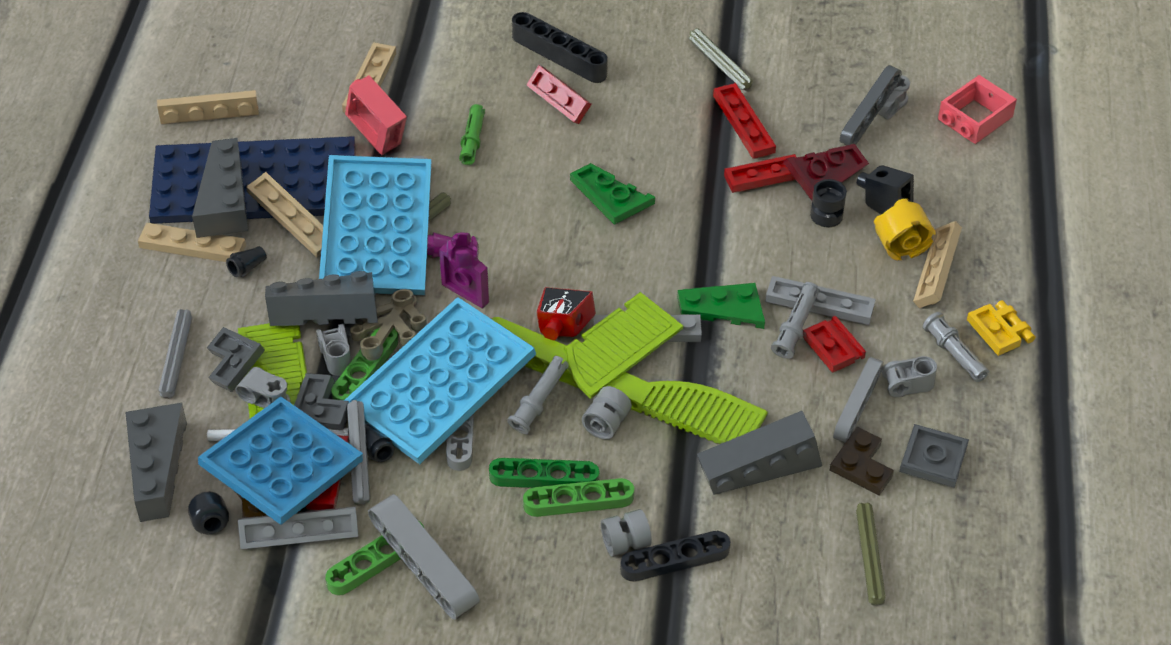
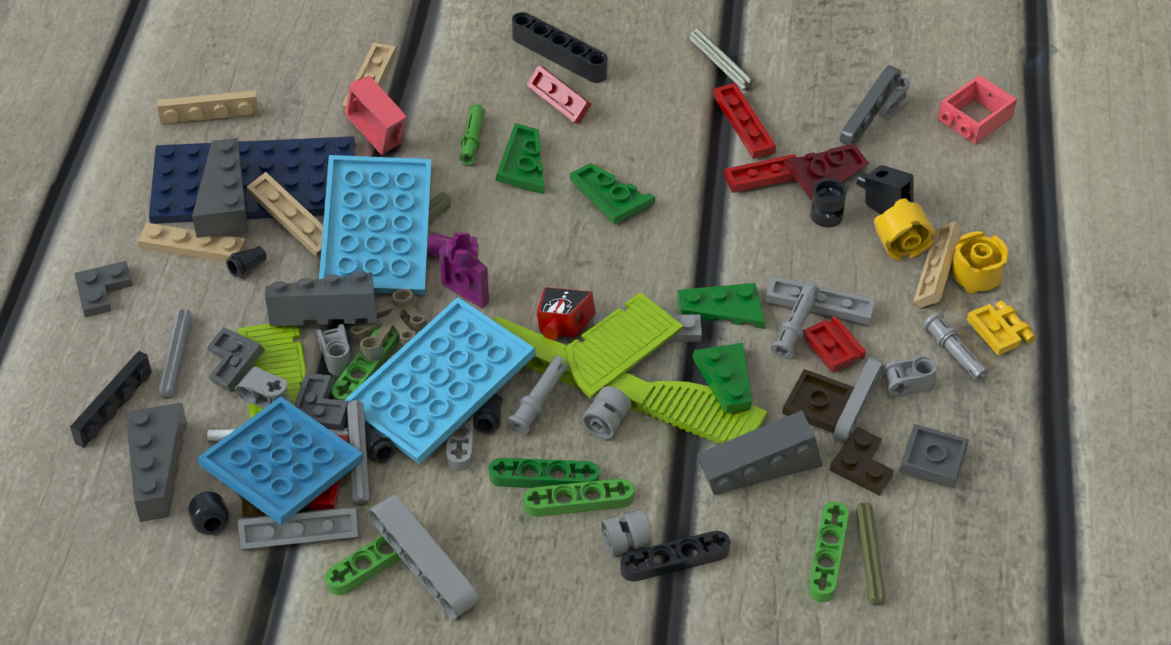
none -> black plate [70,351,152,448]
none -> dark grey plate [74,261,133,317]
none -> black cone [473,394,503,434]
none -> green wing [495,123,545,194]
none -> green wing [692,343,752,414]
none -> dark brown plate [782,369,854,433]
none -> bright green beam [808,501,849,602]
none -> yellow brick [951,231,1008,294]

